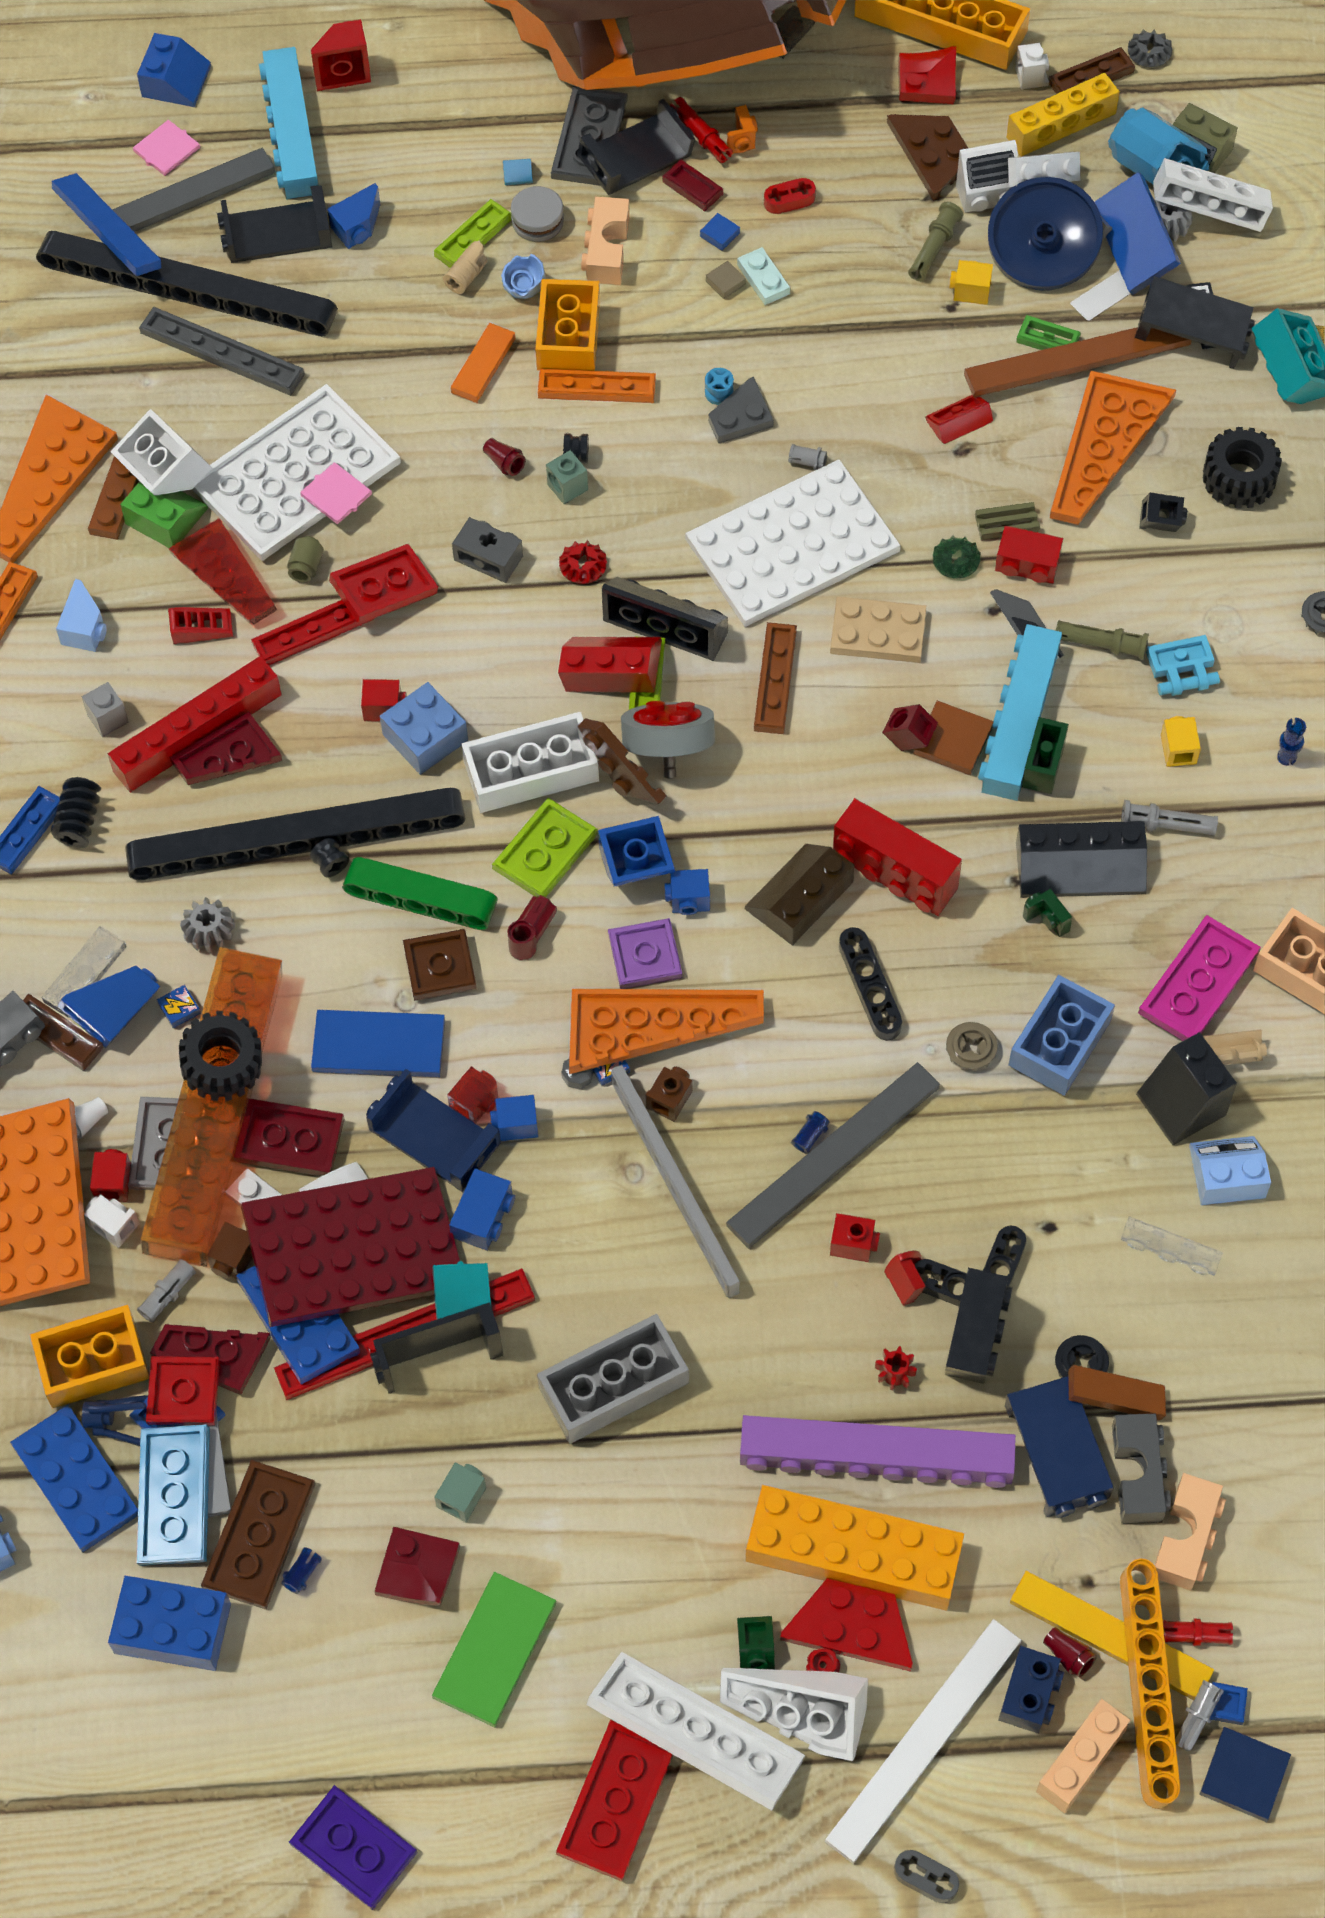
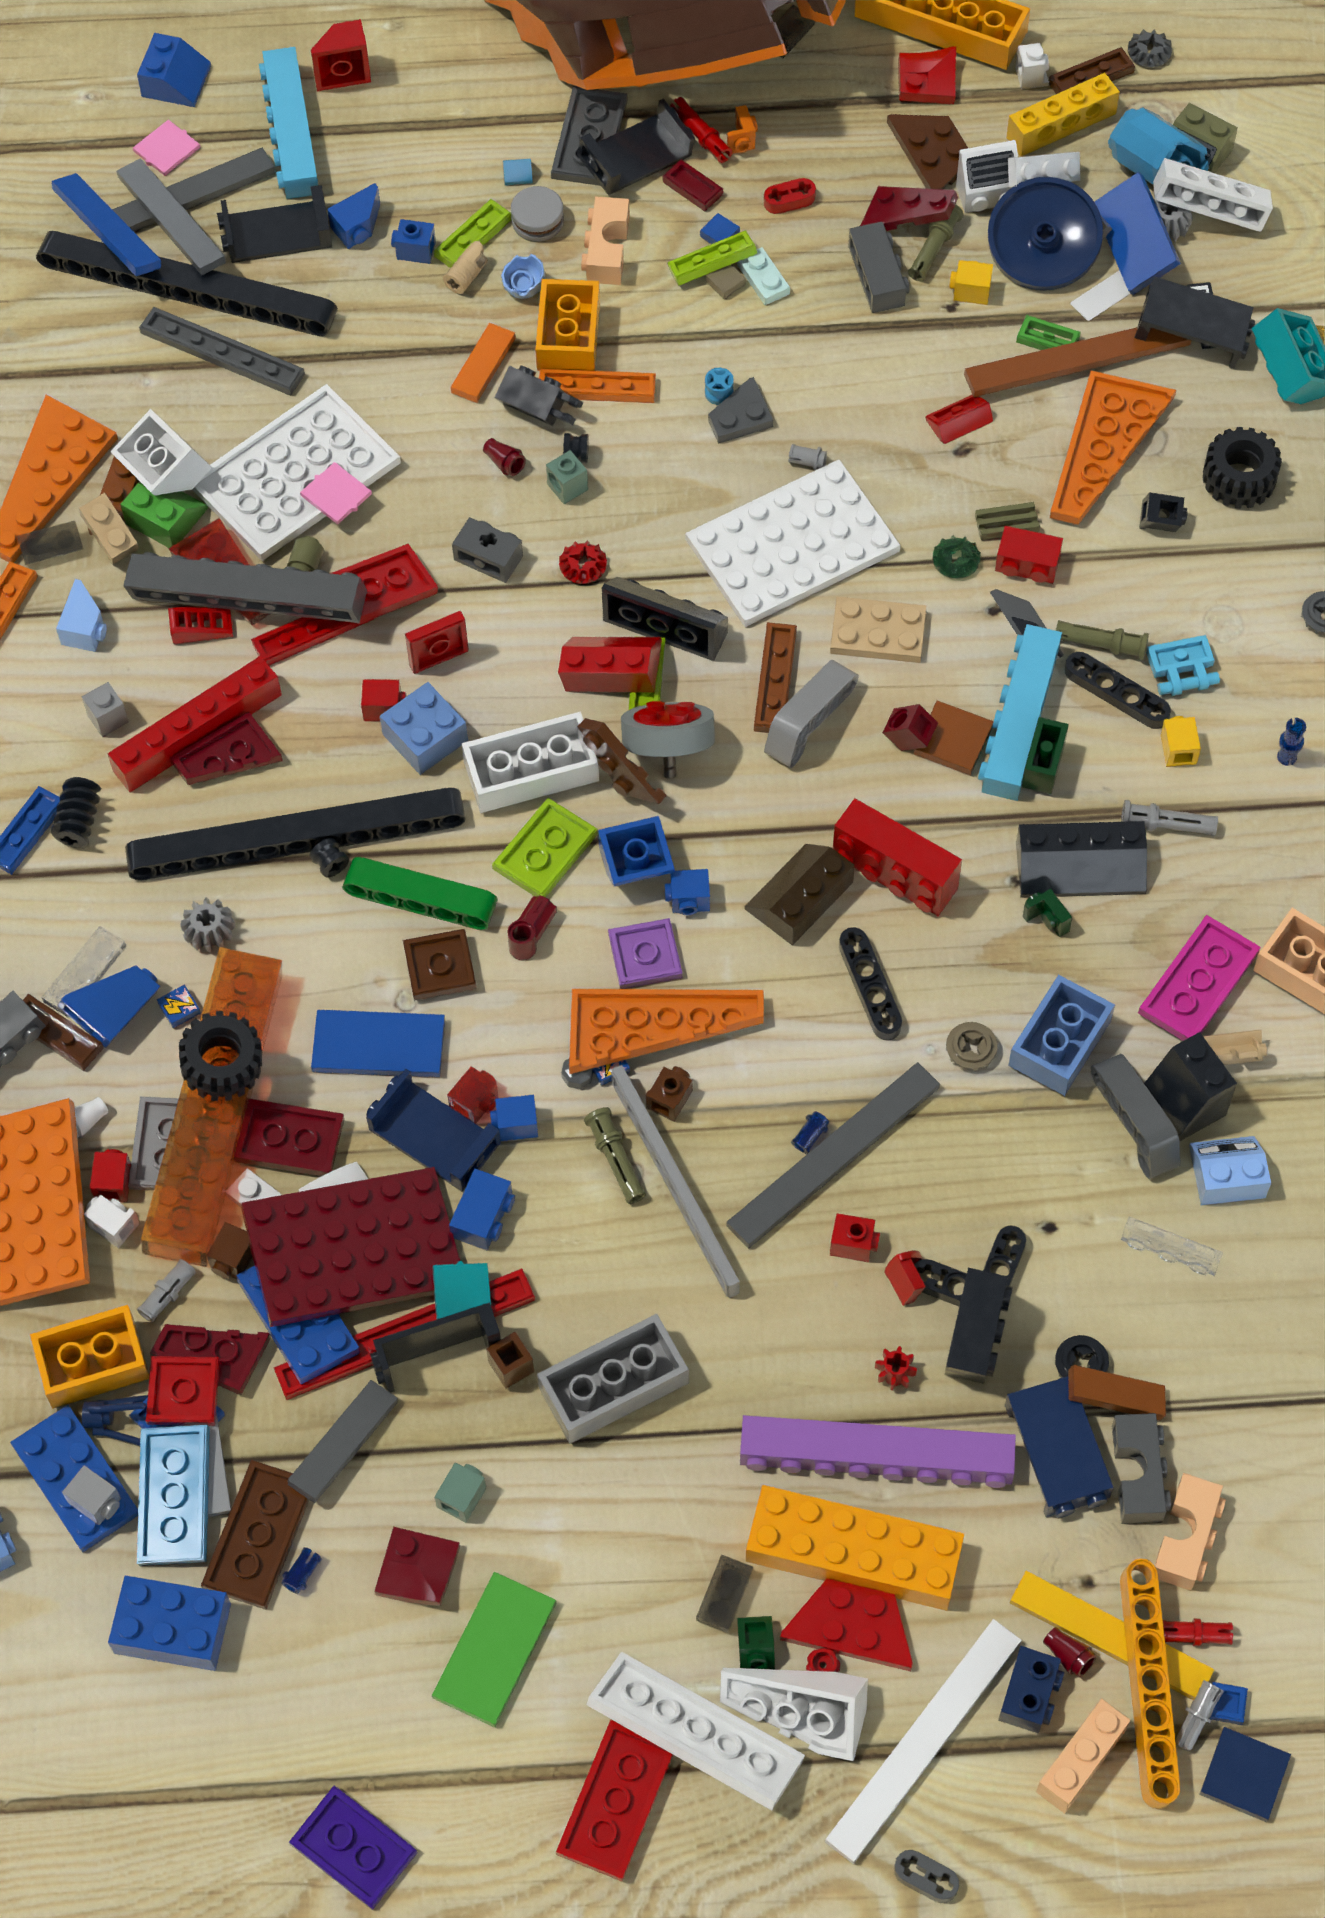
none -> clear smoke plate [17,521,83,565]
none -> light grey brick [62,1465,121,1525]
none -> tan brick [79,493,138,565]
none -> tile [116,158,226,275]
none -> dark grey brick [123,552,367,623]
none -> dark grey tile [287,1380,398,1503]
none -> blue brick [391,219,436,264]
none -> red tile [405,610,469,674]
none -> reddish brown brick [486,1332,534,1389]
none -> black hinge [494,365,584,426]
none -> olive pin [584,1107,646,1204]
none -> lime tile [667,230,758,286]
none -> clear smoke plate [696,1554,753,1633]
none -> light grey beam [764,660,859,768]
none -> dark grey brick [848,222,910,313]
none -> dark red wing [860,186,958,231]
none -> black beam [1065,652,1171,729]
none -> dark grey beam [1091,1054,1180,1179]

